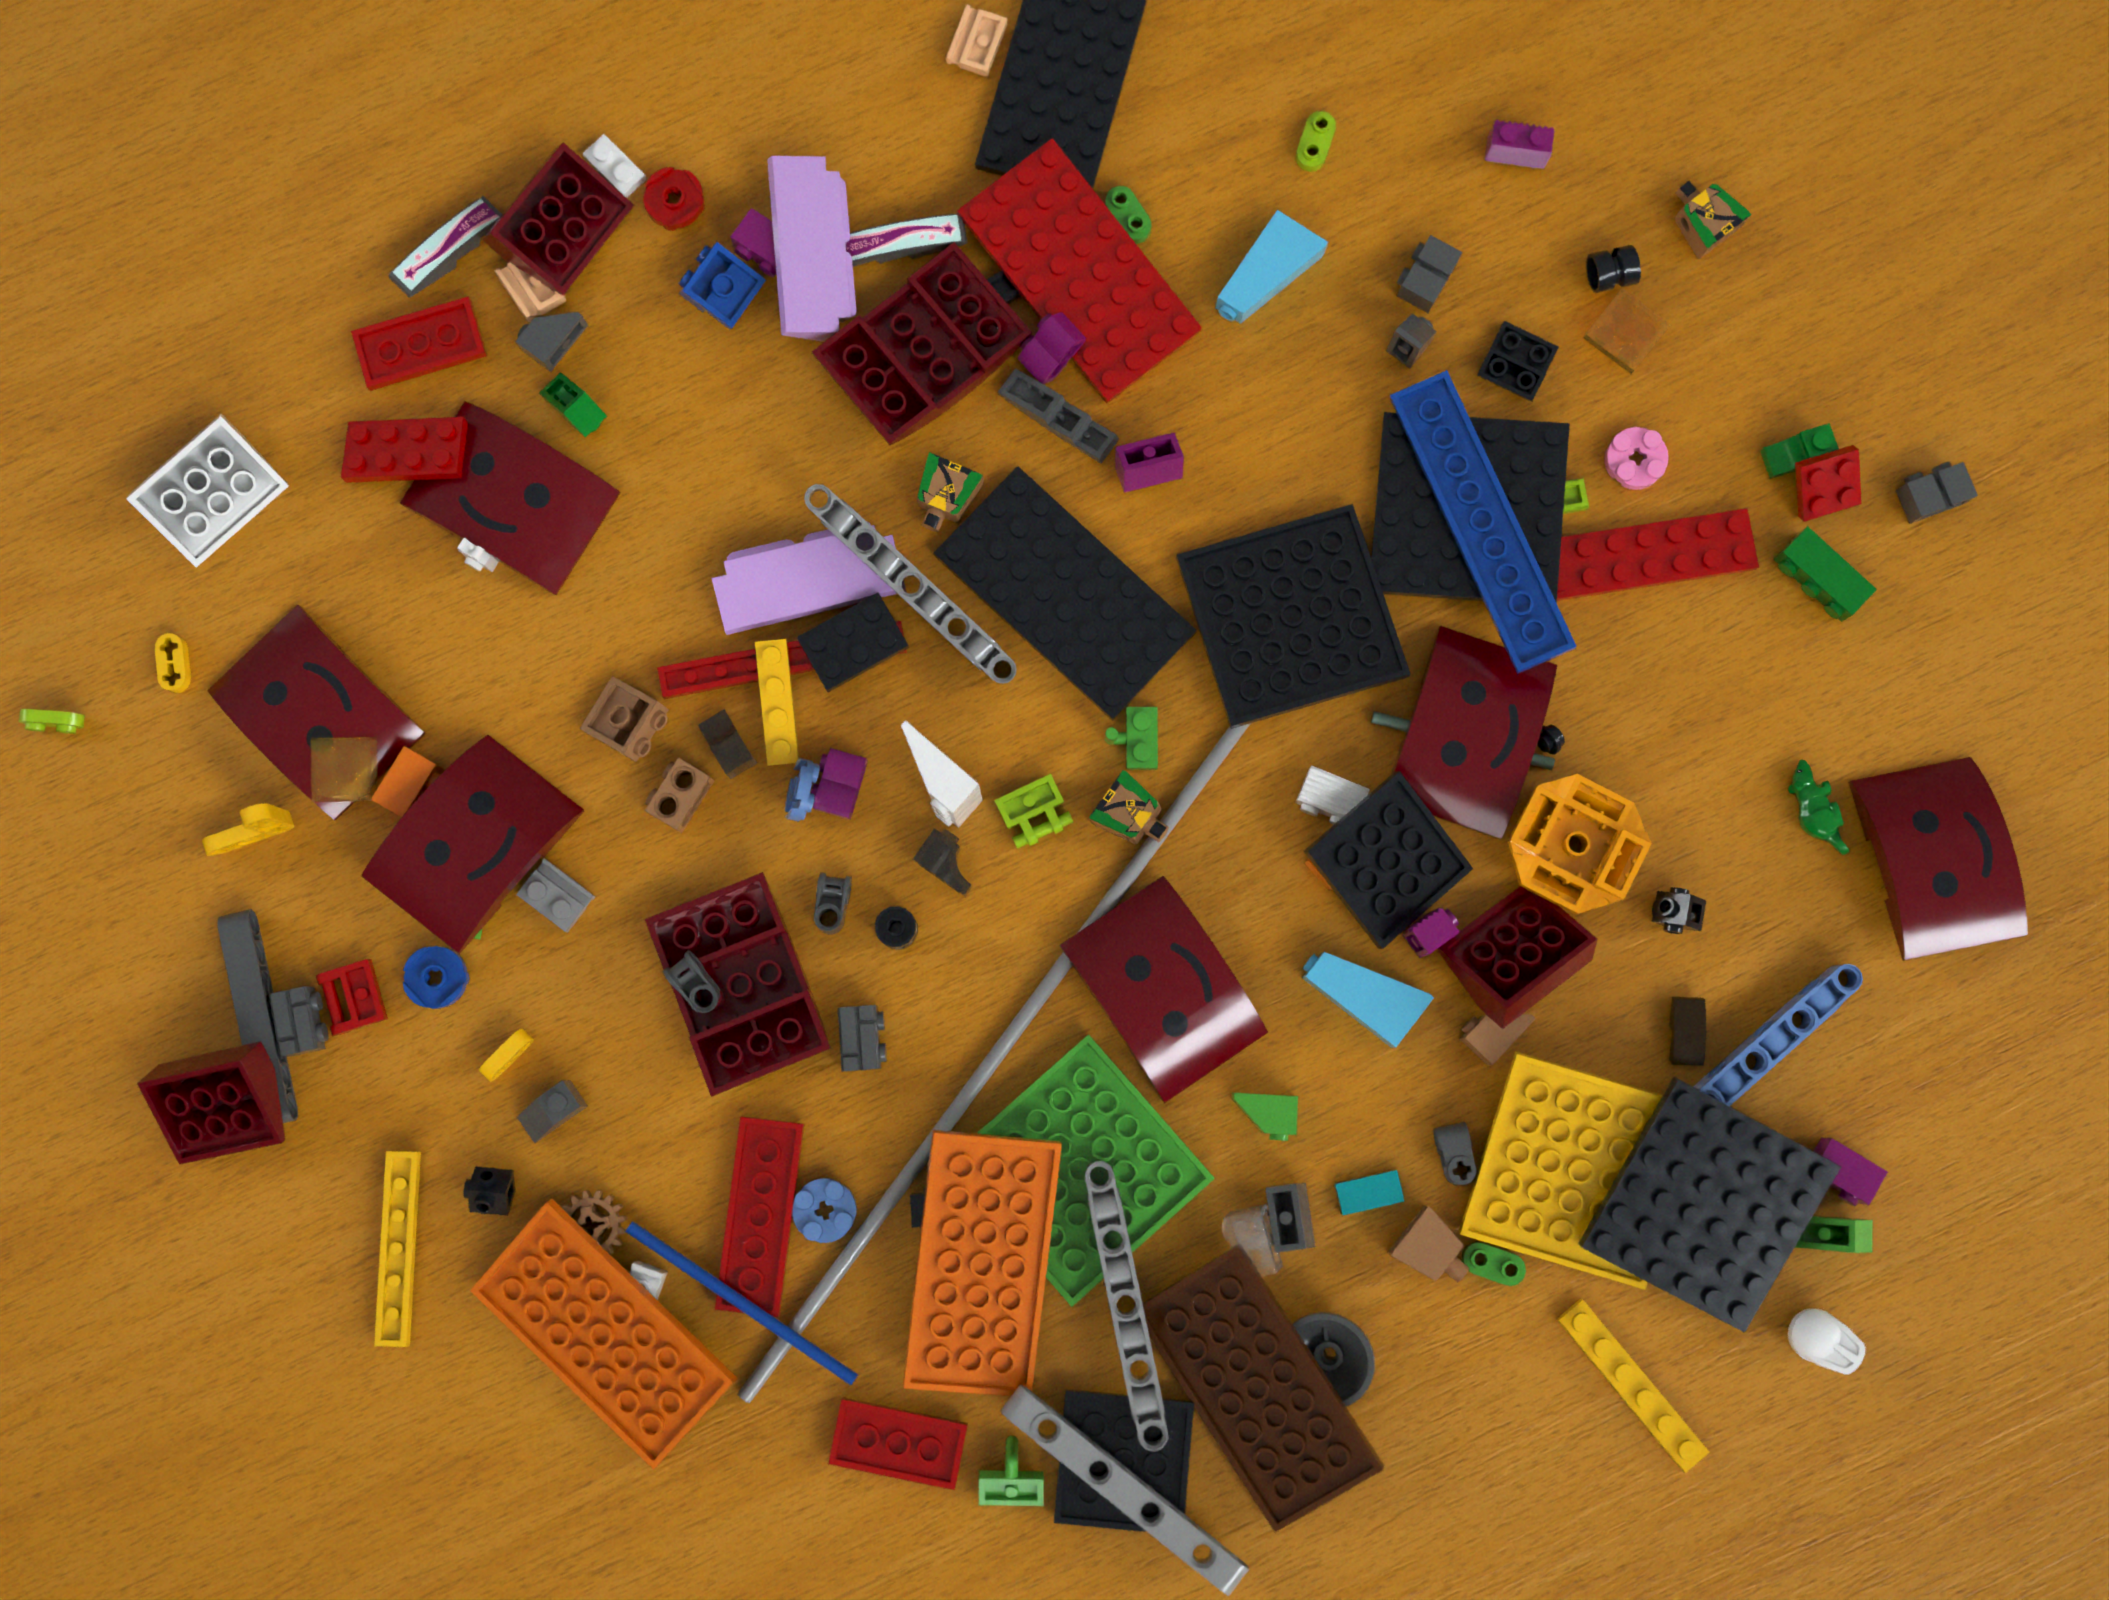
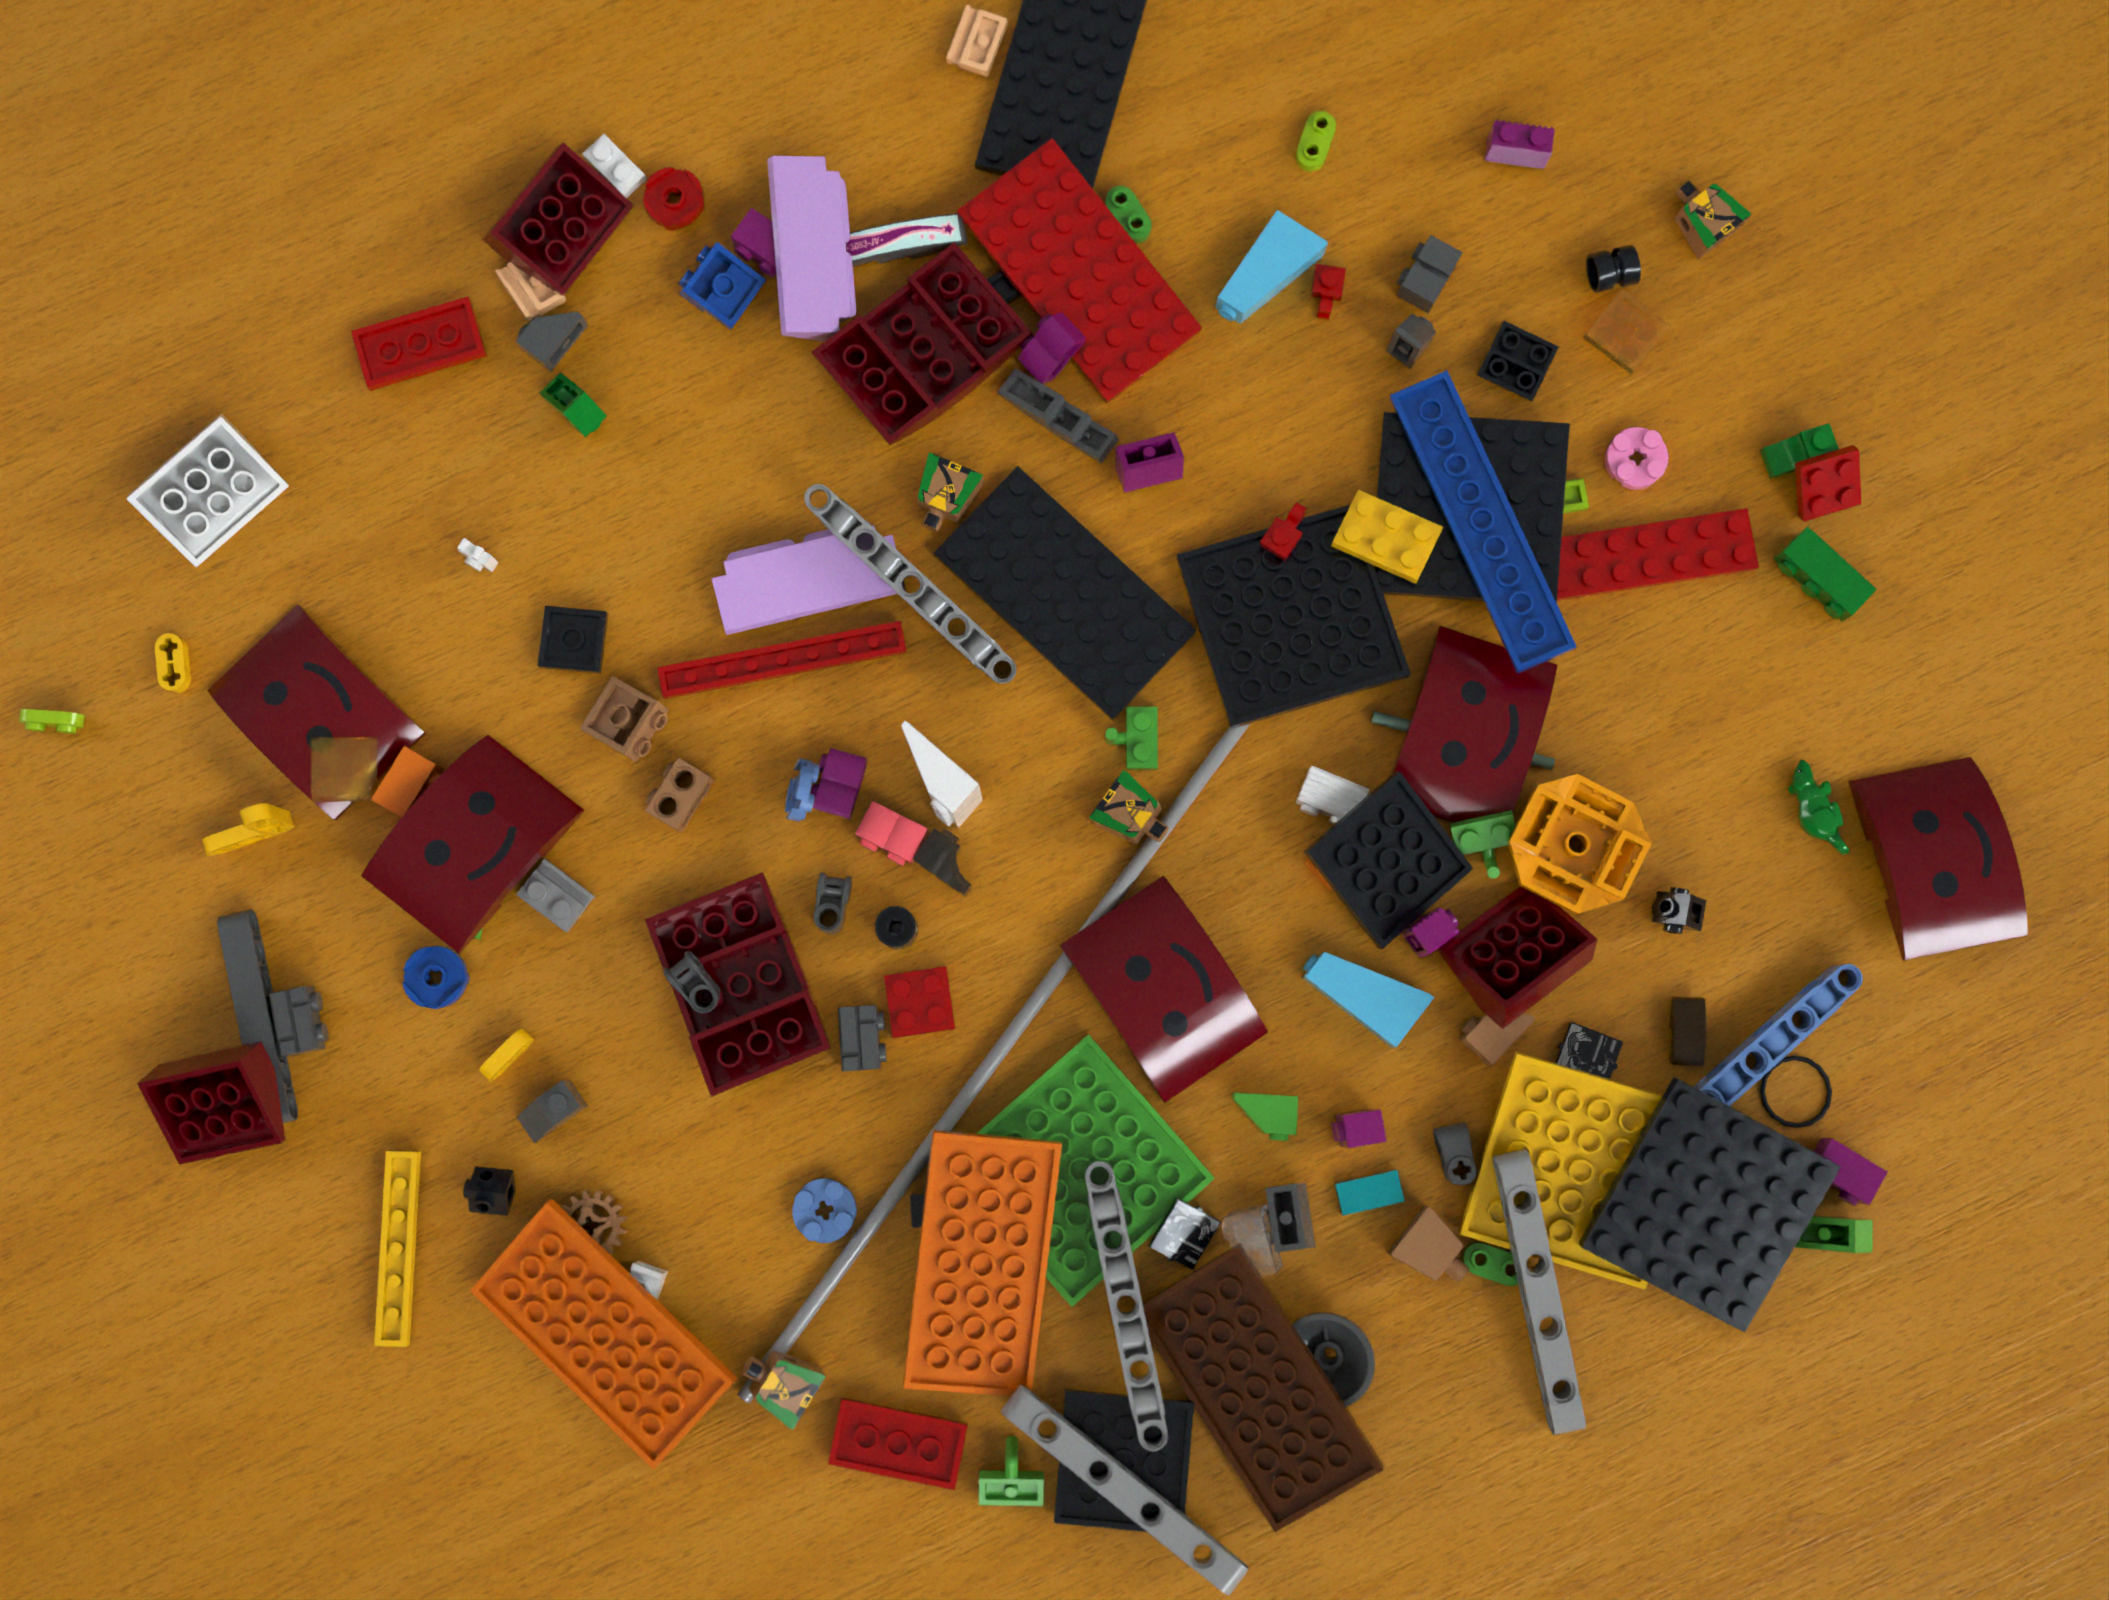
red plate [316,959,388,1036] -> none
red plate [341,417,468,483] -> none
slope [389,196,502,298] -> none
dark red slope [400,401,620,595] -> none
blue piece [625,1221,858,1385] -> none
clear smoke arch [698,709,757,779] -> none
red plate [715,1116,805,1317] -> none
yellow plate [755,639,799,766] -> none
black plate [797,592,909,692] -> none
lime plate [995,774,1073,849] -> none
black plate [1537,724,1565,755] -> none
yellow plate [1556,1299,1710,1473] -> none
white helmet [1788,1308,1866,1375] -> none
dark grey piece [1896,462,1978,524] -> none
none -> black plate [537,606,608,674]
none -> torso [742,1351,826,1430]
none -> coral brick [855,801,929,866]
none -> red plate [884,966,955,1038]
none -> piece [1148,1197,1221,1270]
none -> red plate [1259,502,1307,561]
none -> red plate [1311,264,1346,320]
none -> yellow plate [1331,490,1443,584]
none -> magenta brick [1331,1109,1387,1148]
none -> bright green plate [1450,810,1515,878]
none -> light grey beam [1493,1149,1586,1435]
none -> piece [1555,1022,1623,1079]
none -> black piece [1760,1056,1832,1128]

